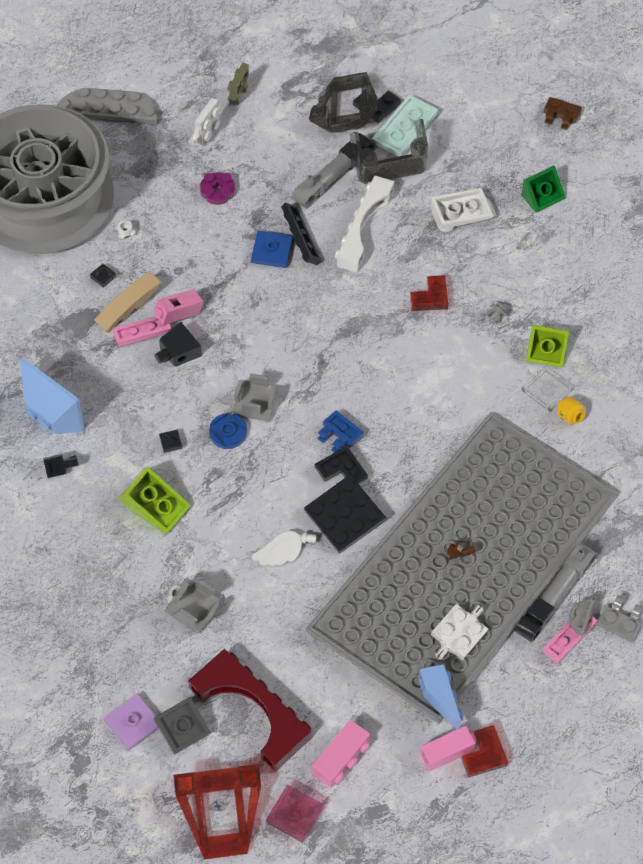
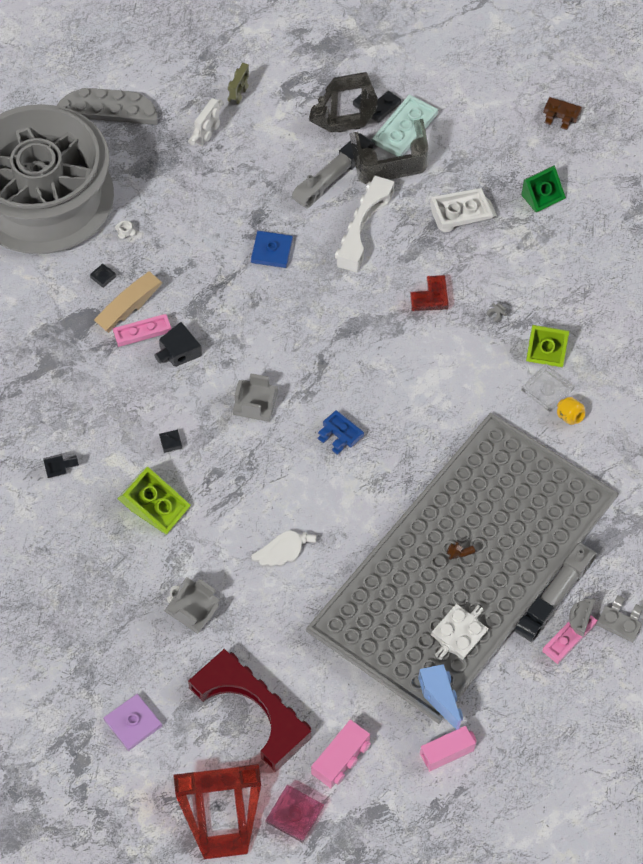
light blue slope [20,357,85,434] -> none
bright pink brick [153,289,204,325] -> none
dark grey plate [153,697,211,755] -> none
magenta plate [200,172,235,205] -> none
blue tile [209,413,247,449] -> none
black plate [281,202,322,265] -> none
black plate [304,474,386,554] -> none
black plate [314,446,368,484] -> none
clear red plate [461,725,509,778] -> none

